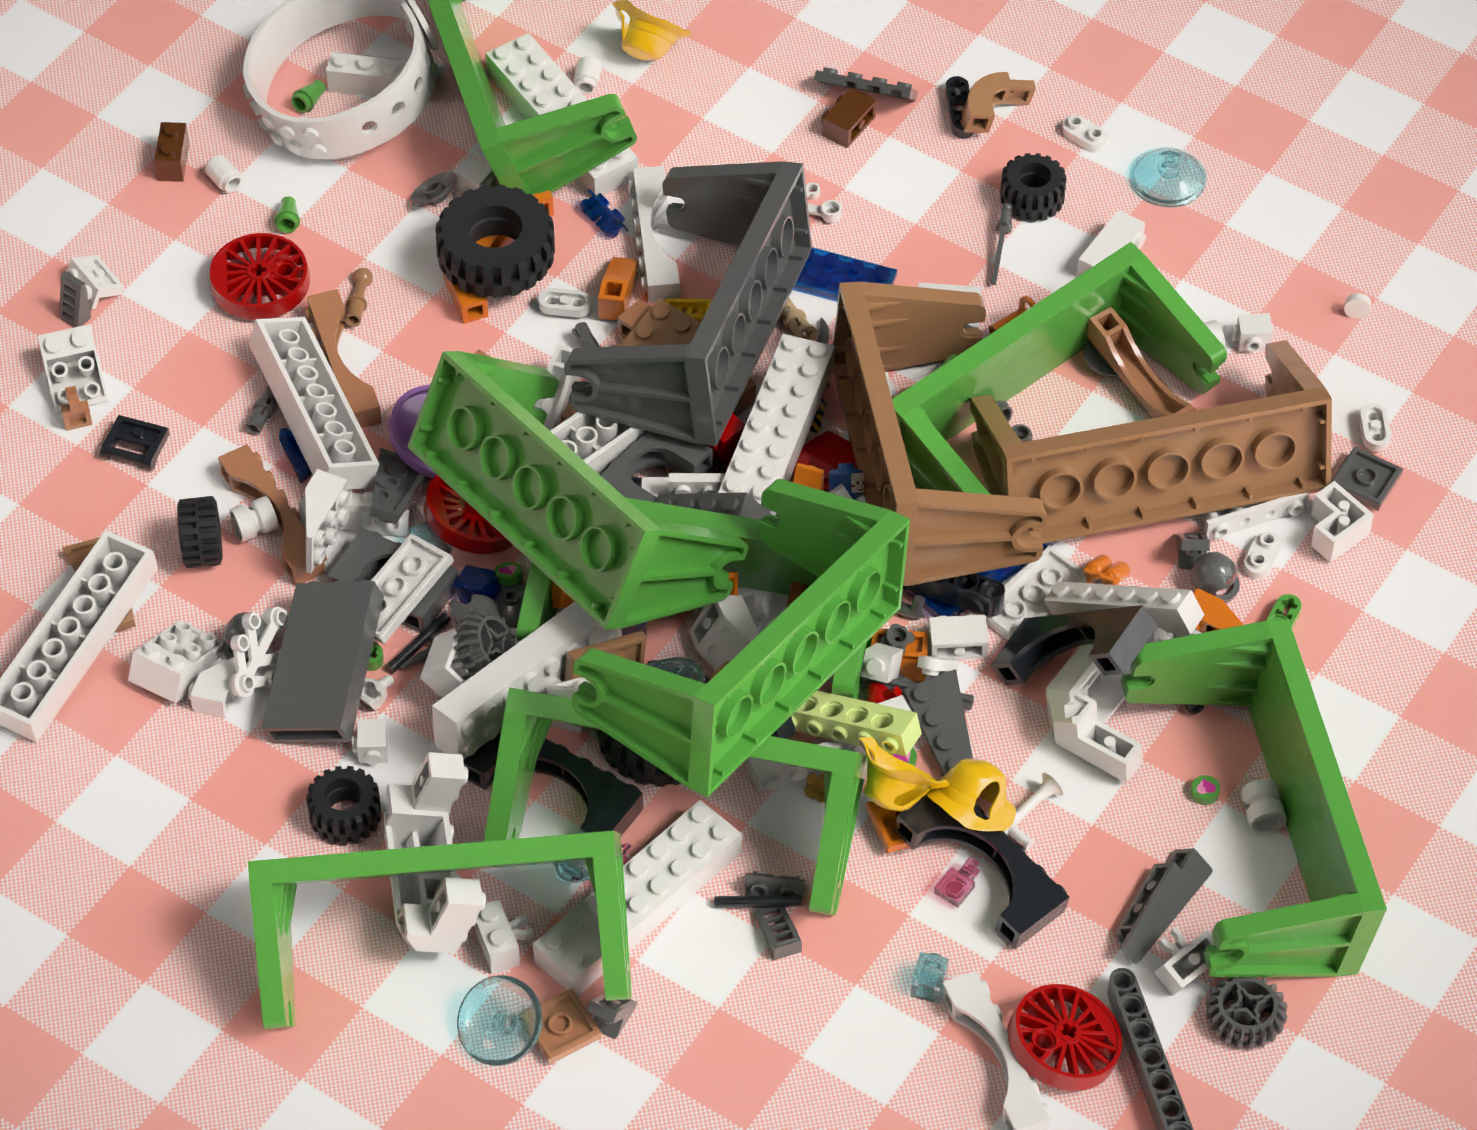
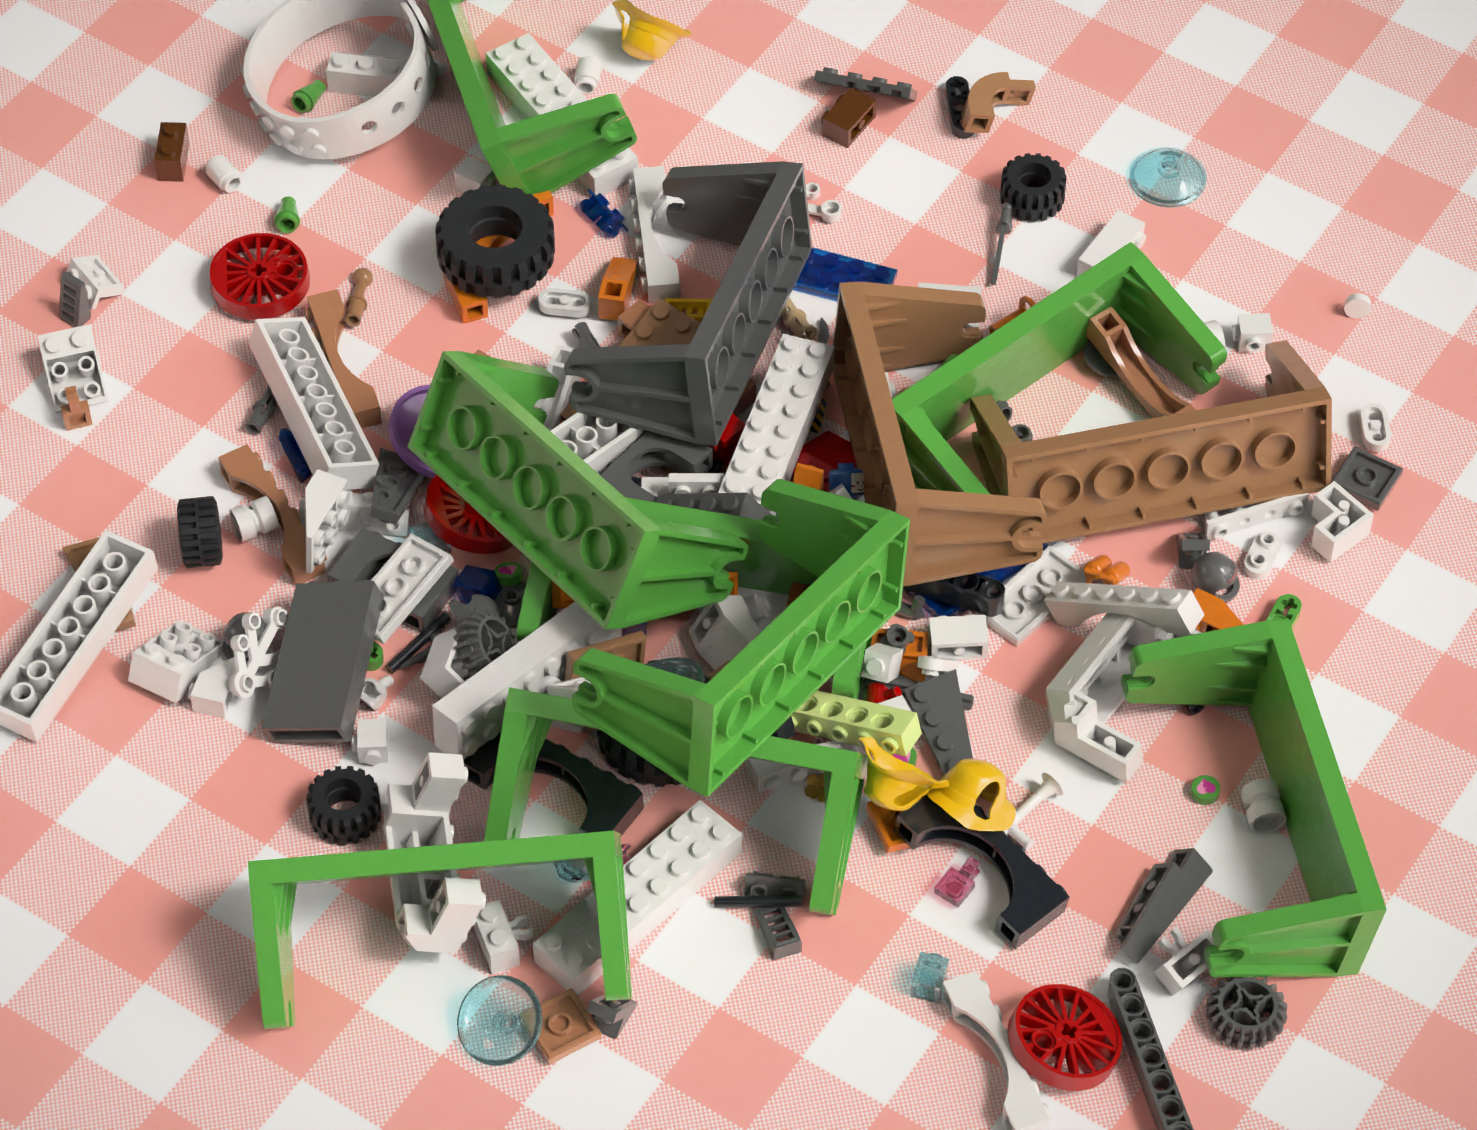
black plate [100,415,170,471] -> none
dark grey dish [410,171,457,205] -> none
black arch [990,605,1158,685] -> none
white plate [1062,115,1109,153] -> none

